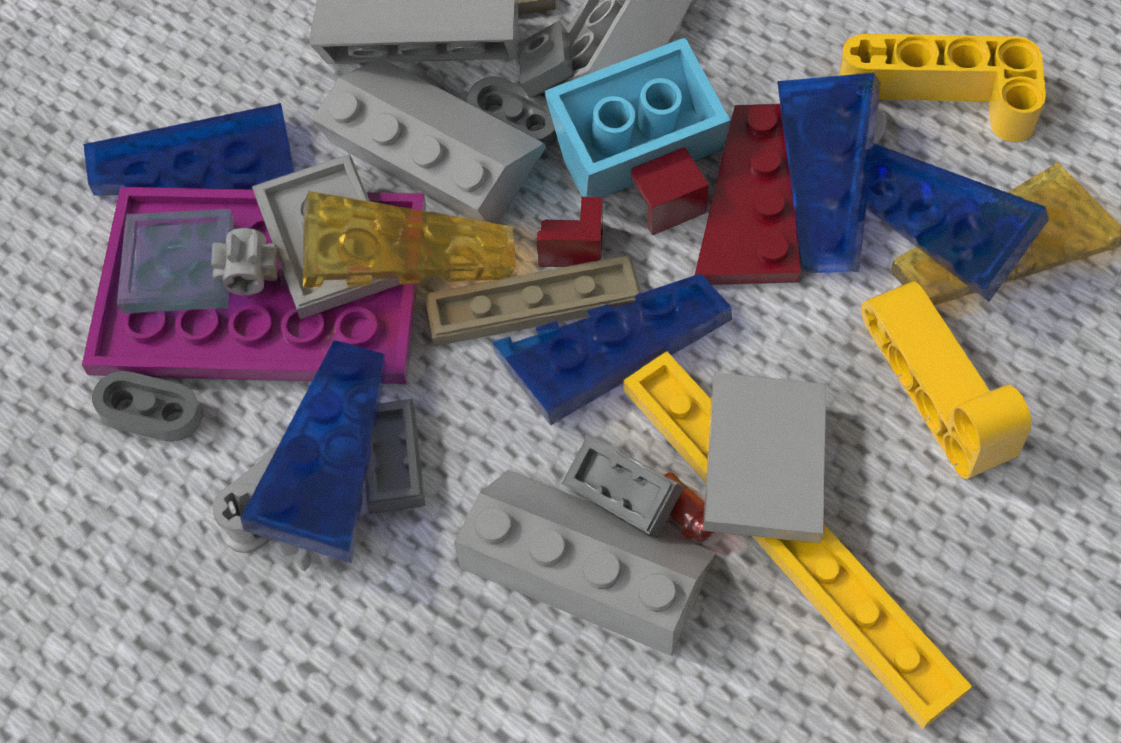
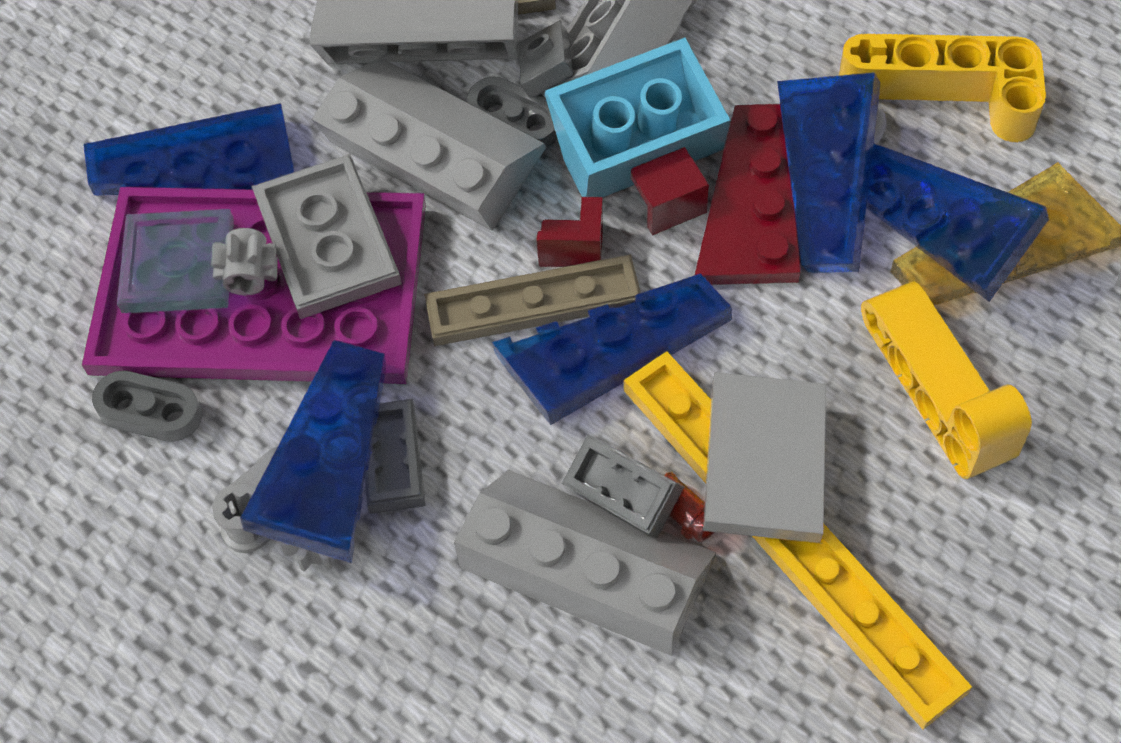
clear yellow wing [303,191,516,288] -> none

